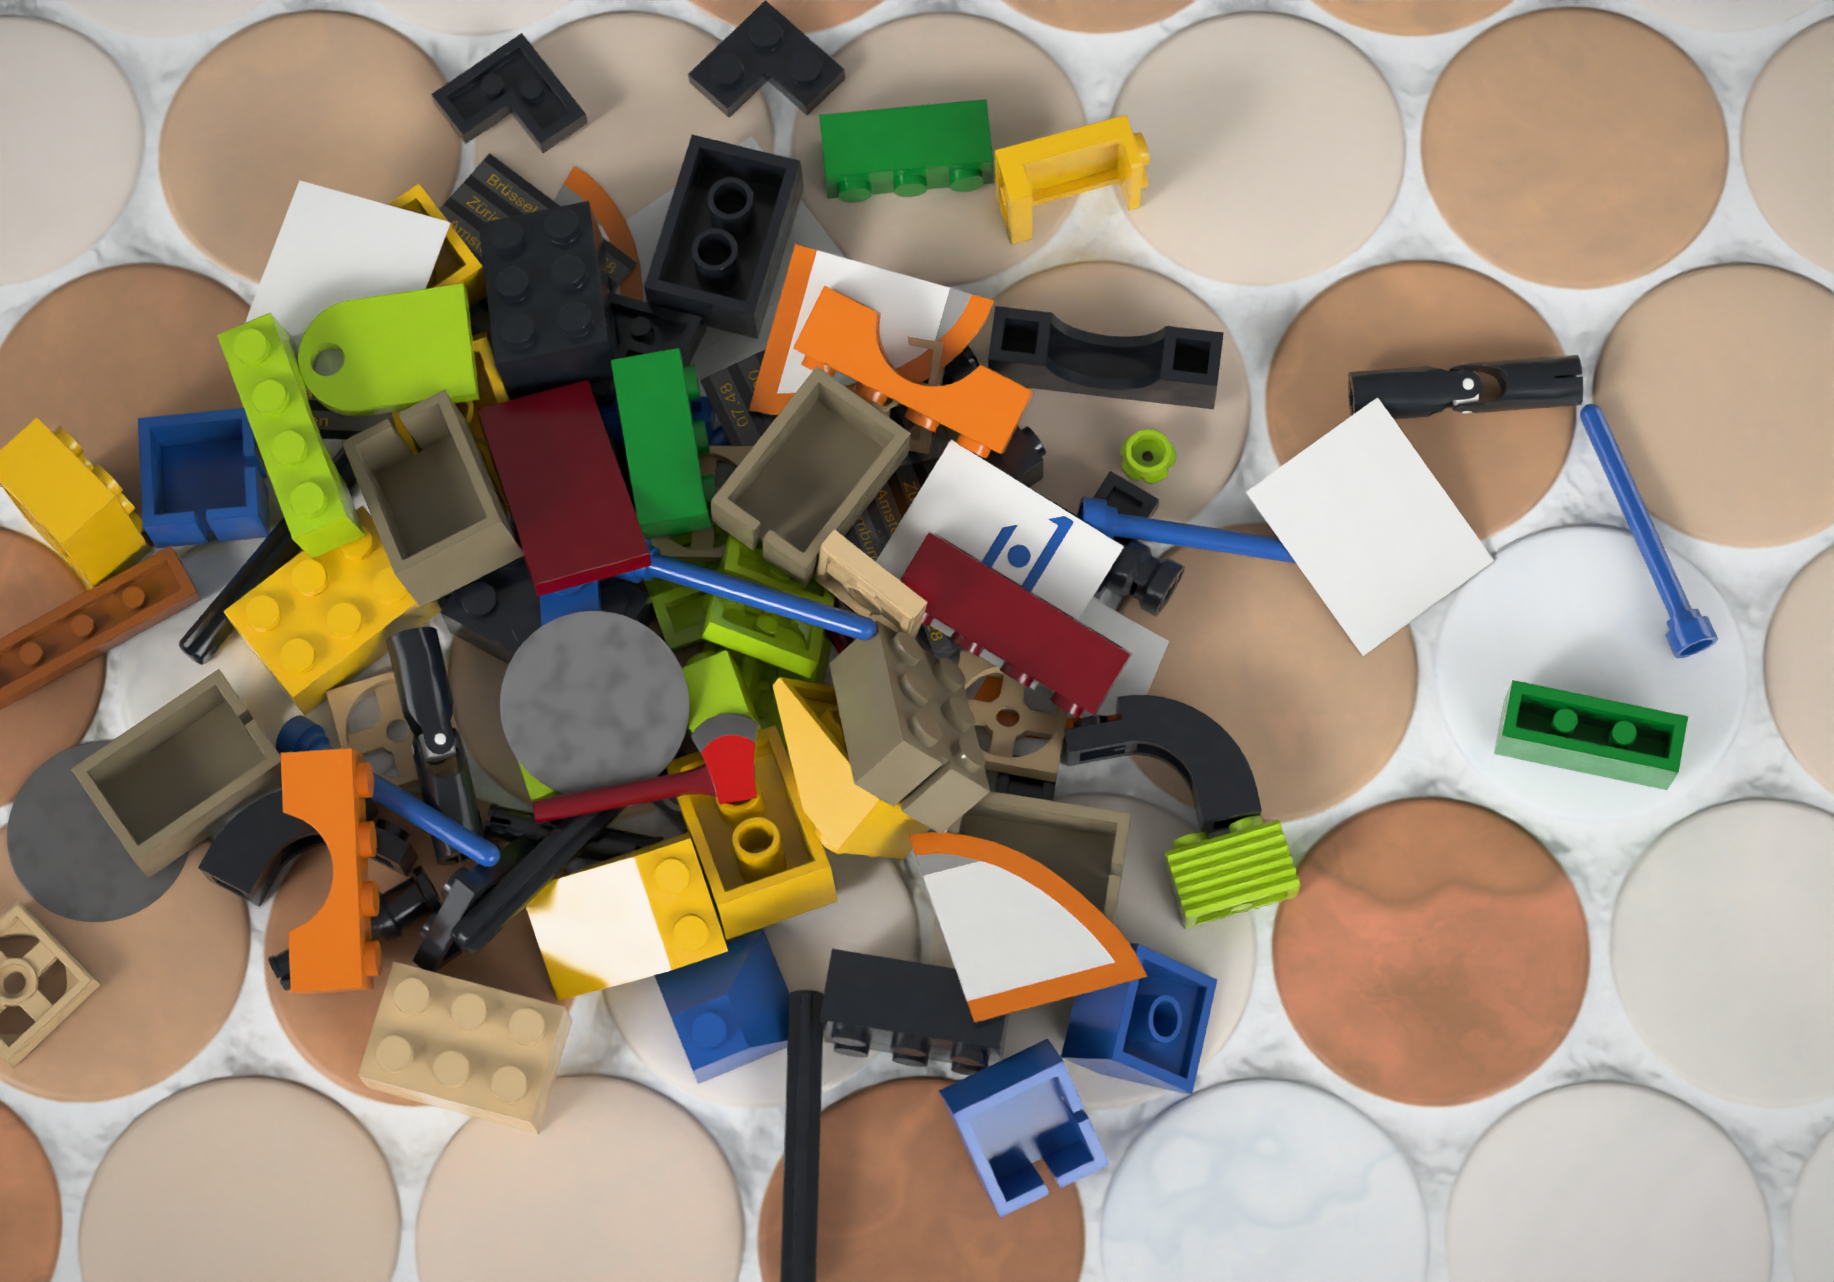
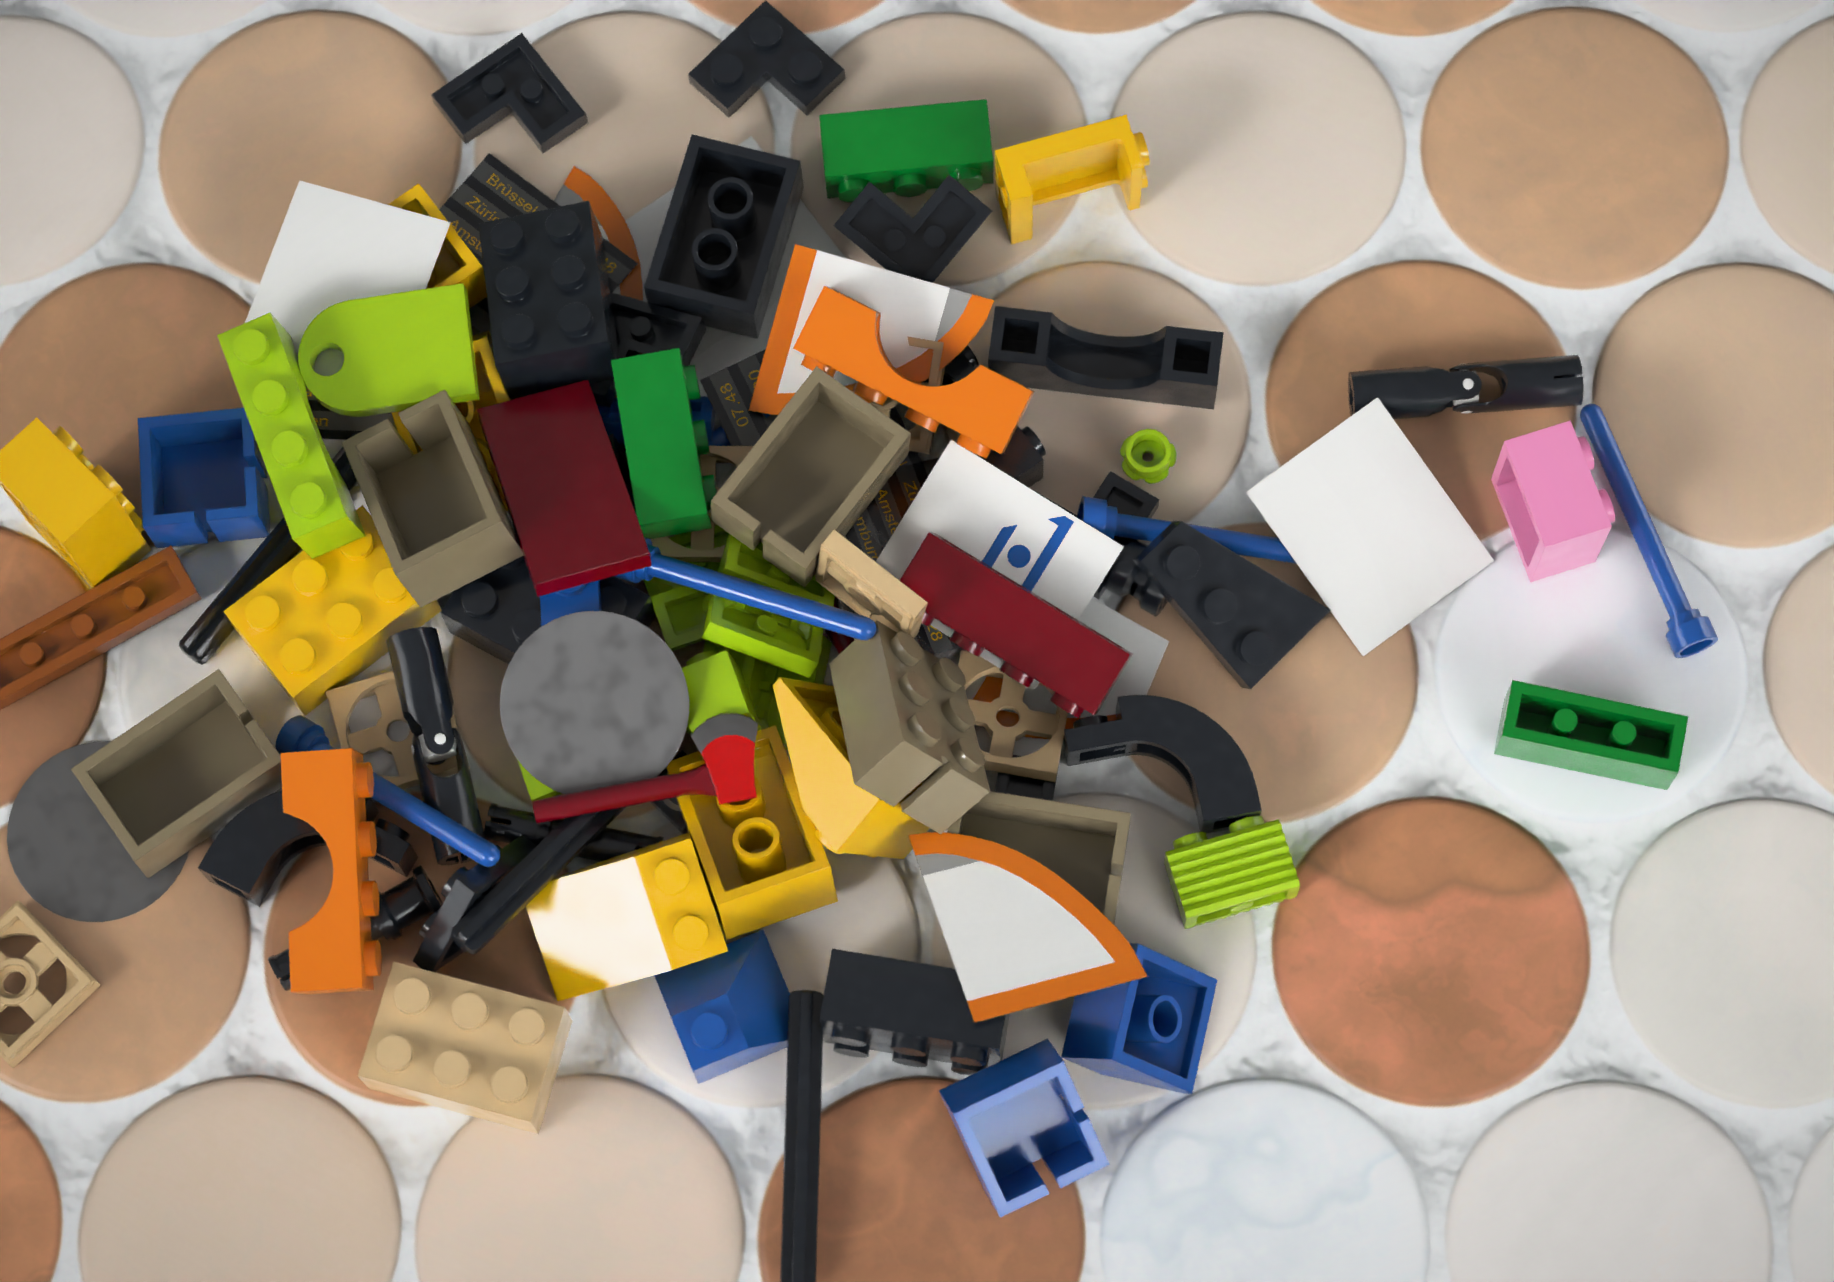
none -> black plate [833,175,992,283]
none -> black wing [1133,521,1330,689]
none -> bright pink piece [1491,420,1615,583]

